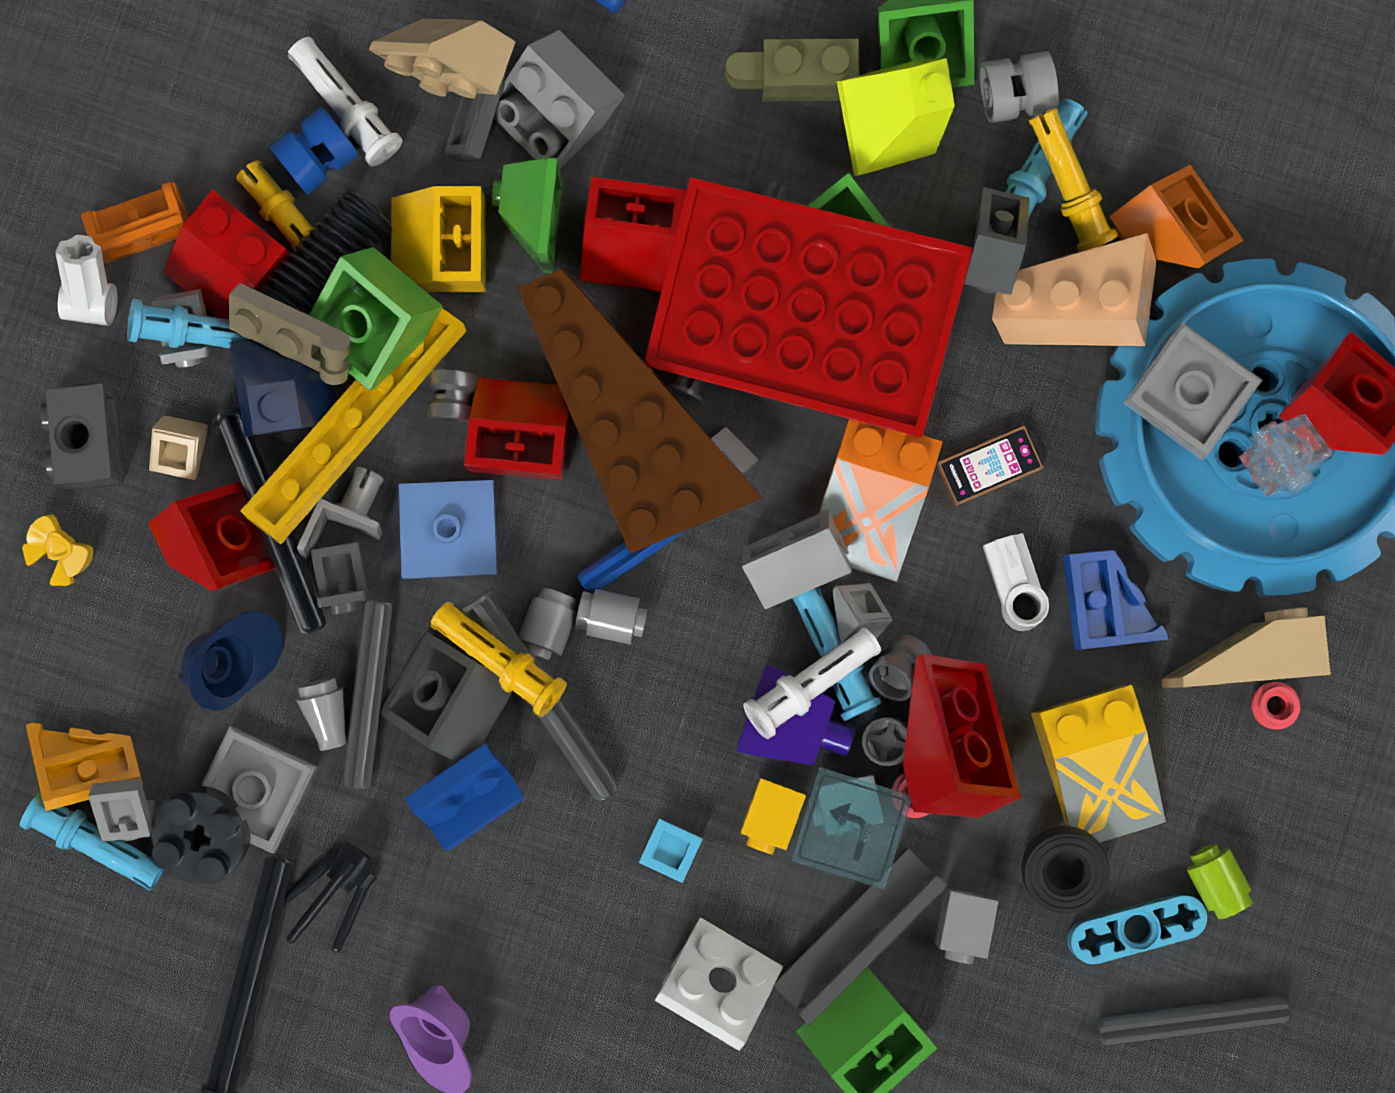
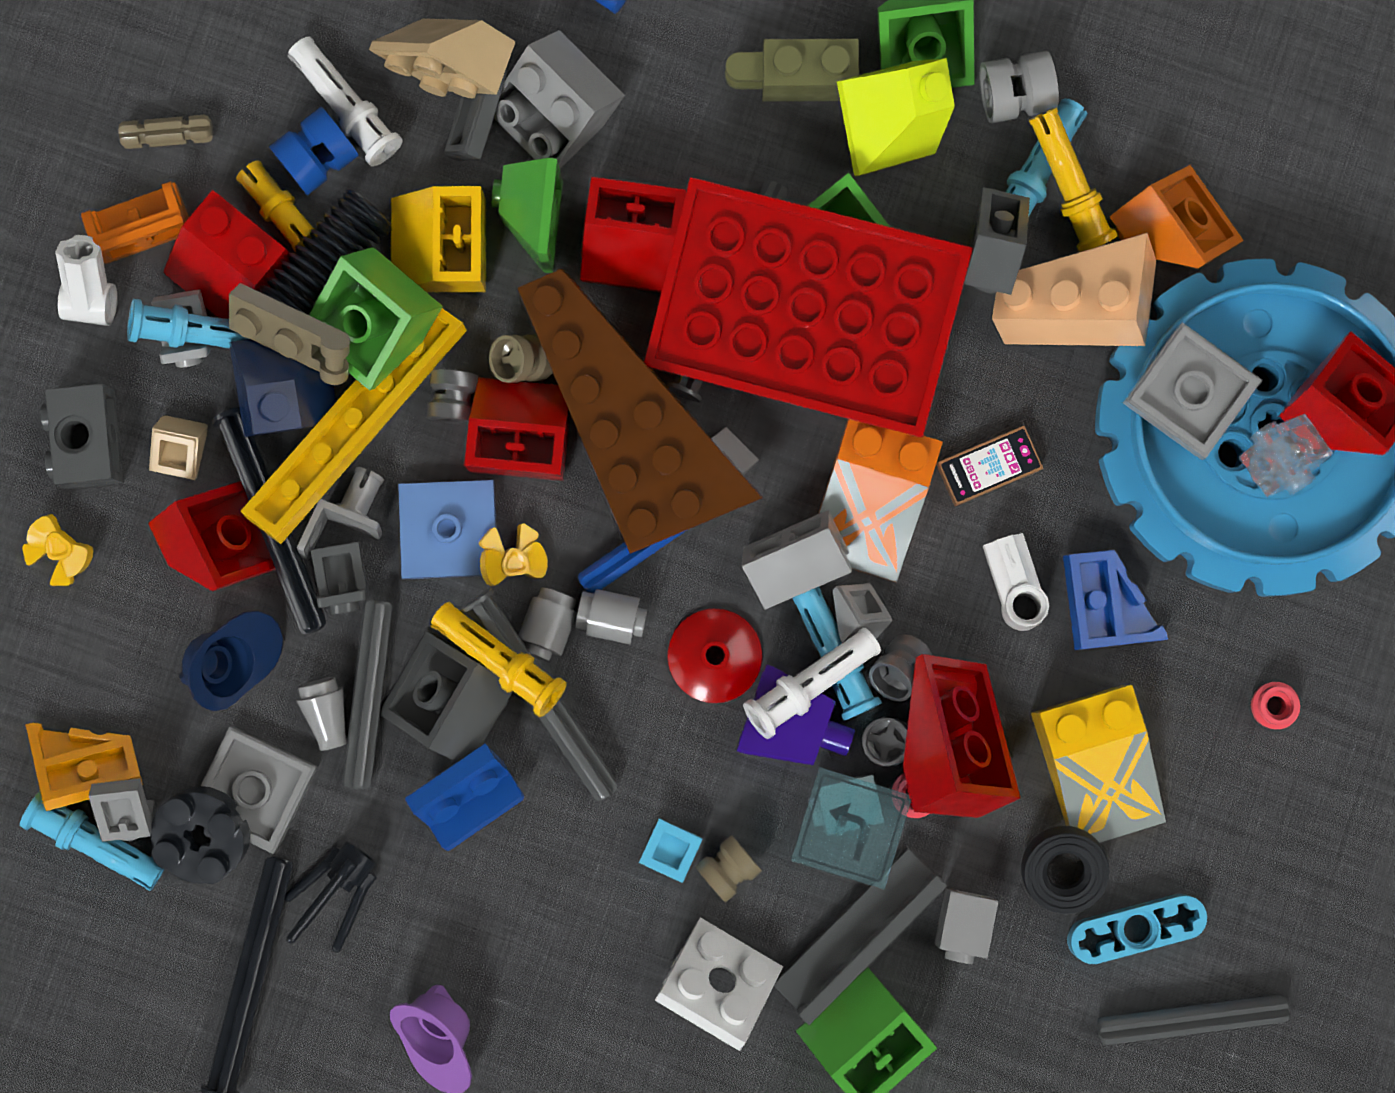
yellow brick [740,777,806,855] -> none
tan slope [1161,608,1331,688] -> none
lime brick [1186,843,1253,919] -> none
none -> dark tan axle [118,114,213,149]
none -> yellow piece [479,523,548,586]
none -> dark tan wheel [489,334,553,383]
none -> red dish [668,609,762,703]
none -> dark tan wheel [695,835,762,903]

